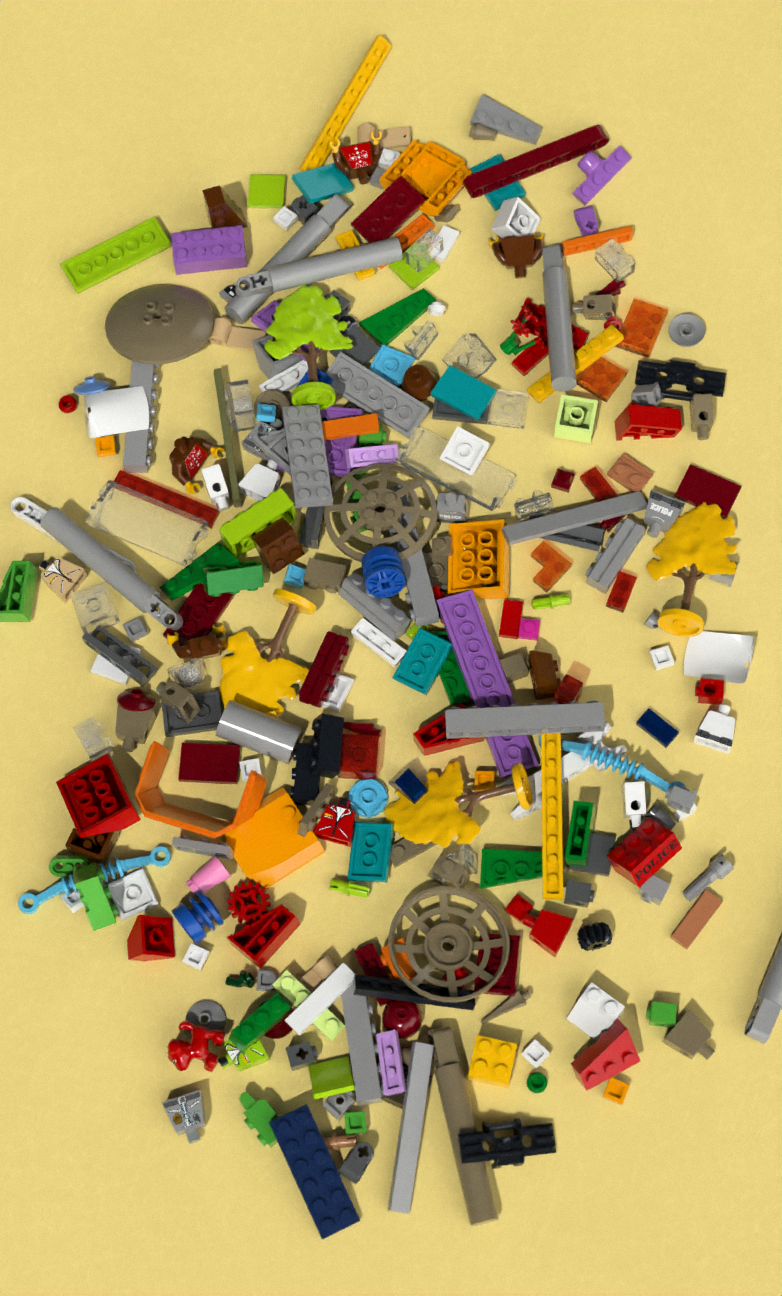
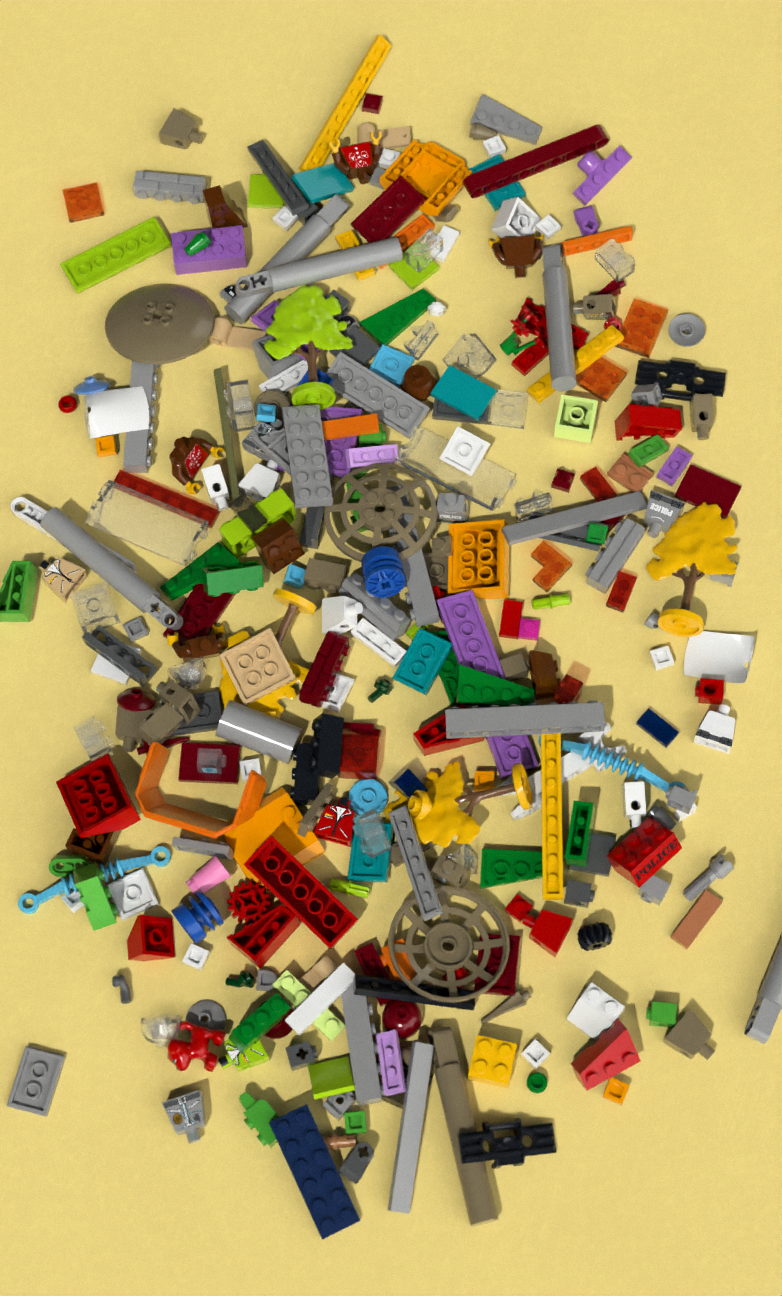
none -> light grey tile [7,1046,66,1117]
none -> clear orange plate [63,182,104,223]
none -> dark grey arm [112,975,131,1004]
none -> light grey brick [133,171,207,204]
none -> dark red piece [137,737,190,756]
none -> dark tan brick [138,702,184,745]
none -> clear cylinder [141,1014,182,1047]
none -> dark tan torso [159,108,204,149]
none -> green cone [184,231,211,257]
none -> clear brick [197,748,227,774]
none -> tan plate [219,628,297,706]
none -> clear smoke tile [229,493,267,533]
none -> red brick [243,835,359,950]
none -> dark grey plate [247,139,309,216]
none -> white torso [322,596,363,635]
none -> clear brick [352,808,393,858]
none -> dark red plate [362,93,383,114]
none -> dark green plate [368,678,393,703]
none -> light grey tile [388,805,444,921]
none -> yellow plate [408,790,432,820]
none -> green wing [456,664,534,707]
none -> white plate [483,135,506,158]
none -> white plate [536,215,561,240]
none -> green tile [585,521,608,544]
none -> bright green plate [628,434,669,468]
none -> medium lavender plate [656,446,693,486]

